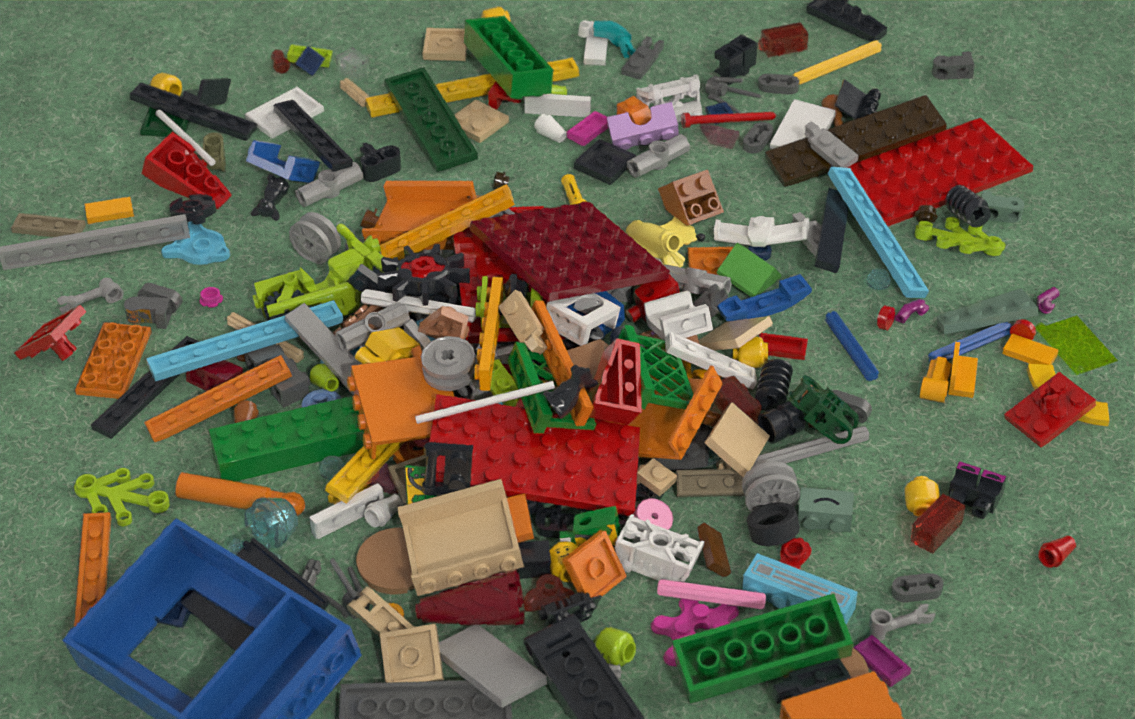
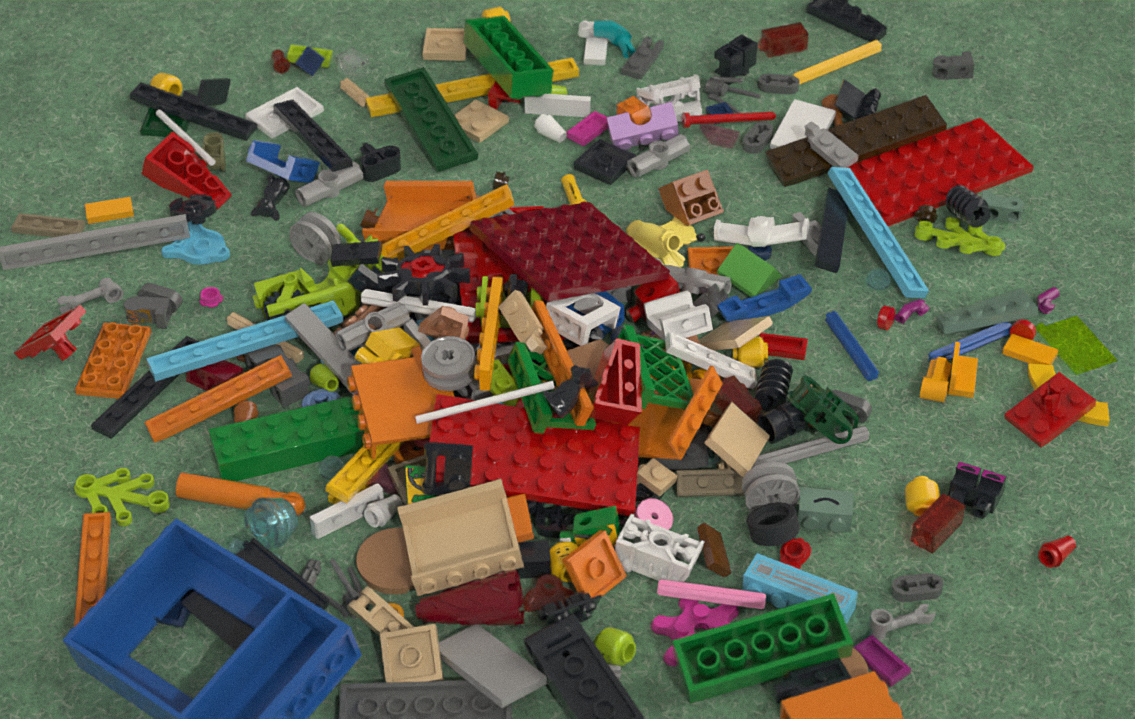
none -> black plate [330,241,382,267]

